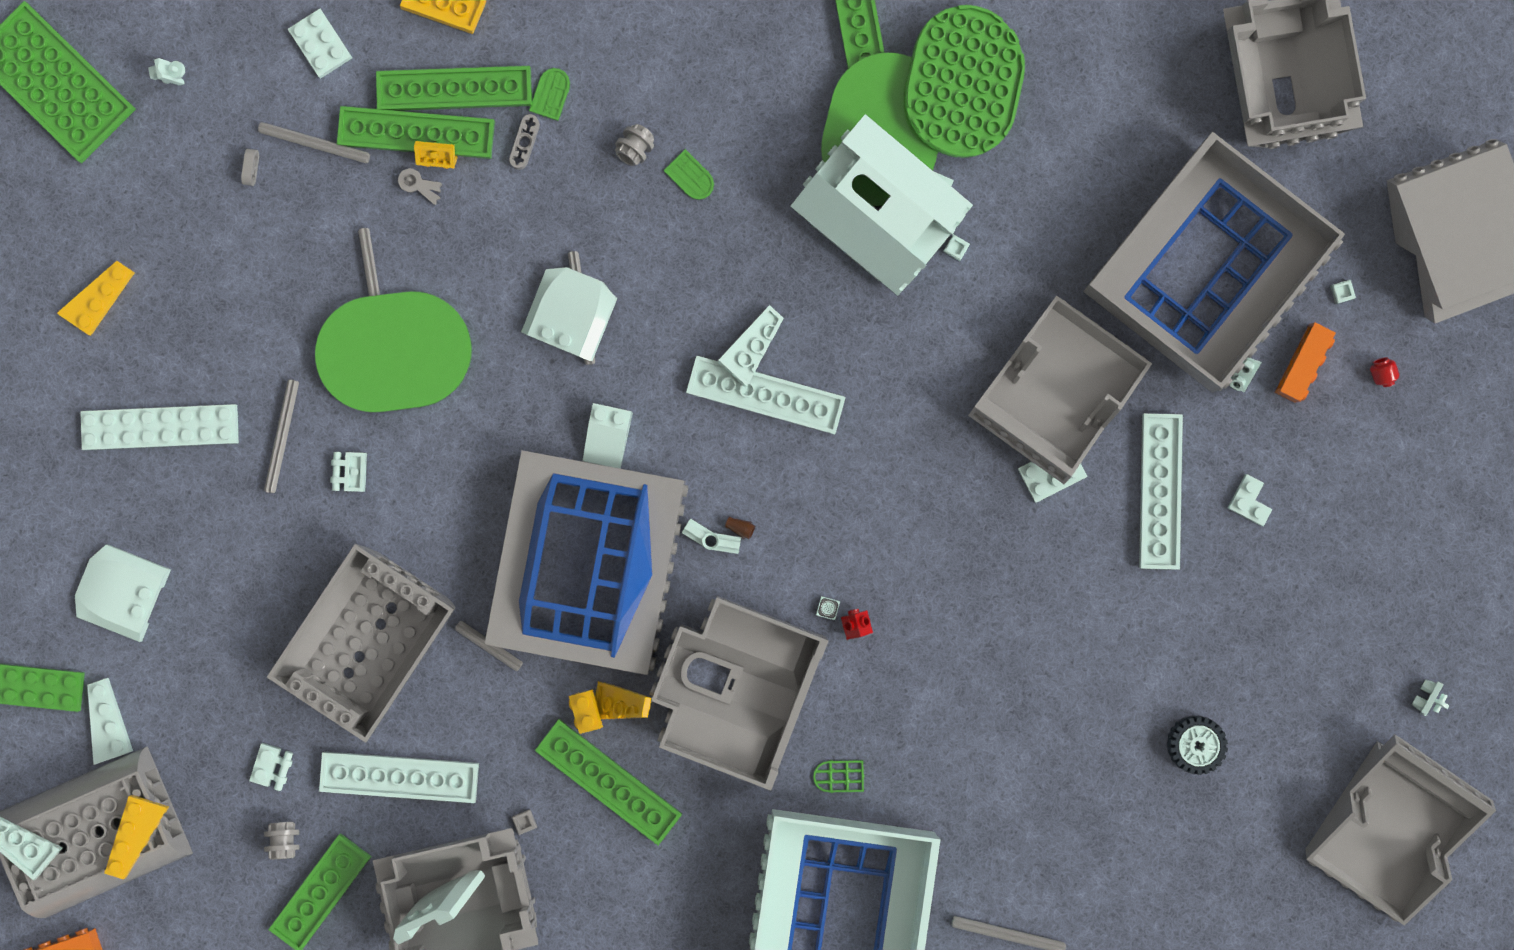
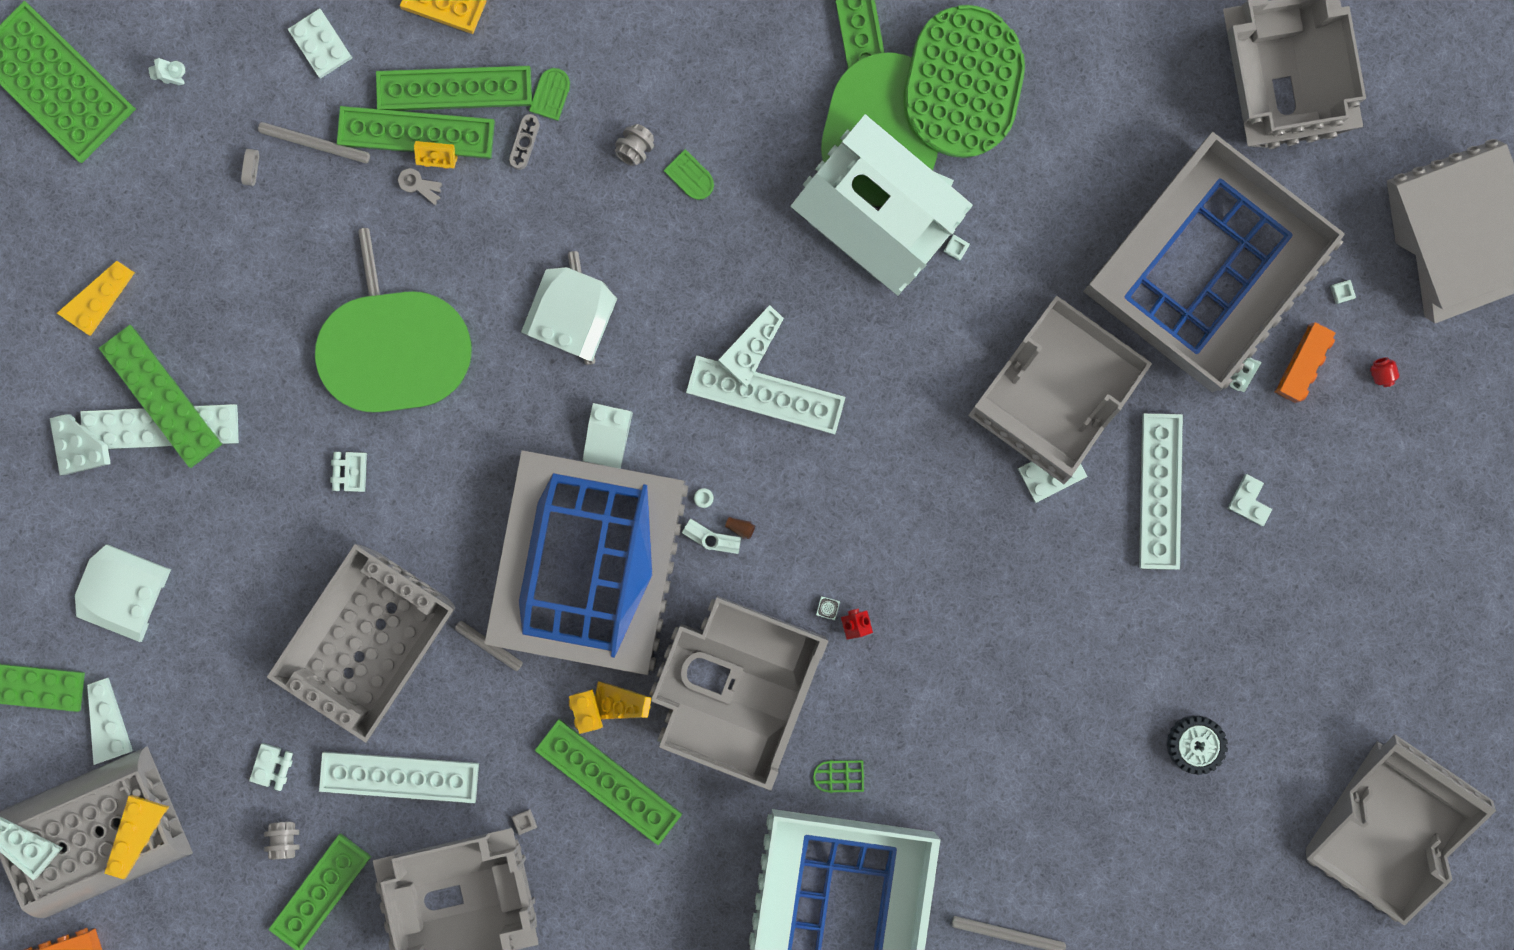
light grey axle [264,380,299,493] -> none
light aqua wedge [393,870,485,945] -> none
light aqua hips [1412,680,1449,716] -> none
none -> light aqua plate [50,415,110,475]
none -> bright green plate [99,325,222,468]
none -> light aqua tile [694,488,713,508]

